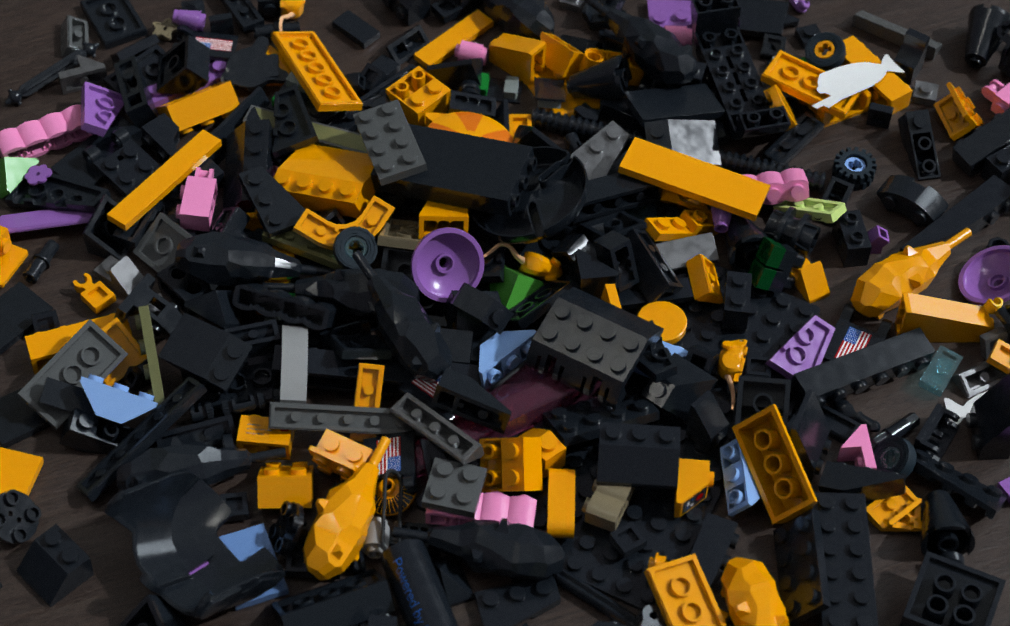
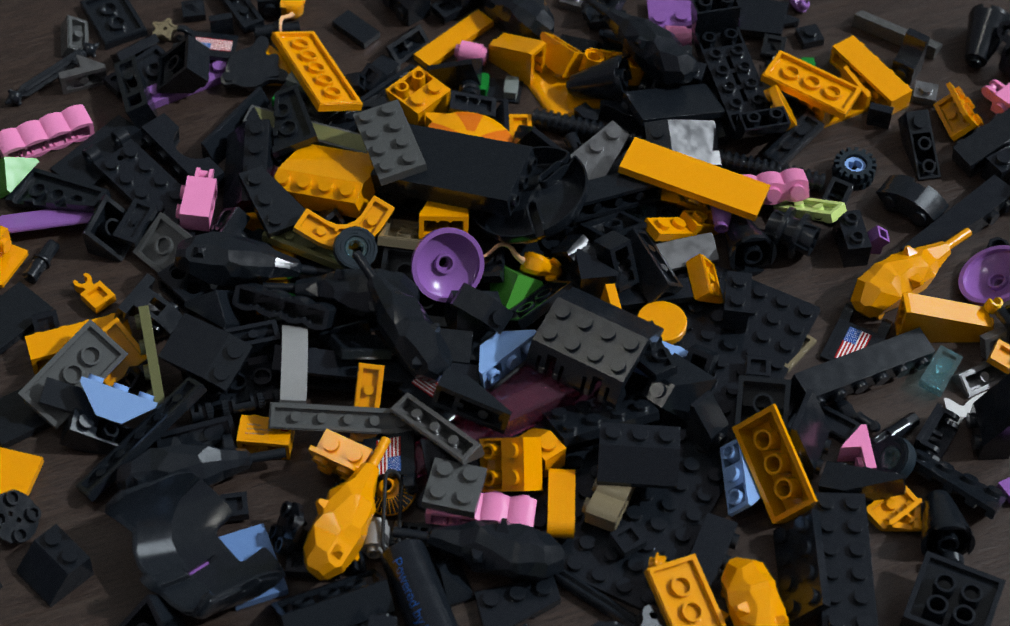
medium lavender plant [24,164,52,185] -> none
medium lavender wing [81,81,124,137] -> none
flat silver slope [93,255,144,297] -> none
light orange tile [107,130,222,231] -> none
light orange slope [156,81,240,135] -> none
medium lavender cone [172,9,207,32] -> none
light orange slope [257,461,314,509] -> none
black piece [534,77,566,109] -> none
light orange slope [674,458,714,518] -> none
light orange animal [717,339,748,410] -> none
hips [748,236,805,293] -> none
medium lavender wing [765,315,835,380] -> none
light orange slope [790,255,830,303] -> none
black bush [805,32,846,71] -> none
white sticker [811,54,905,109] -> none

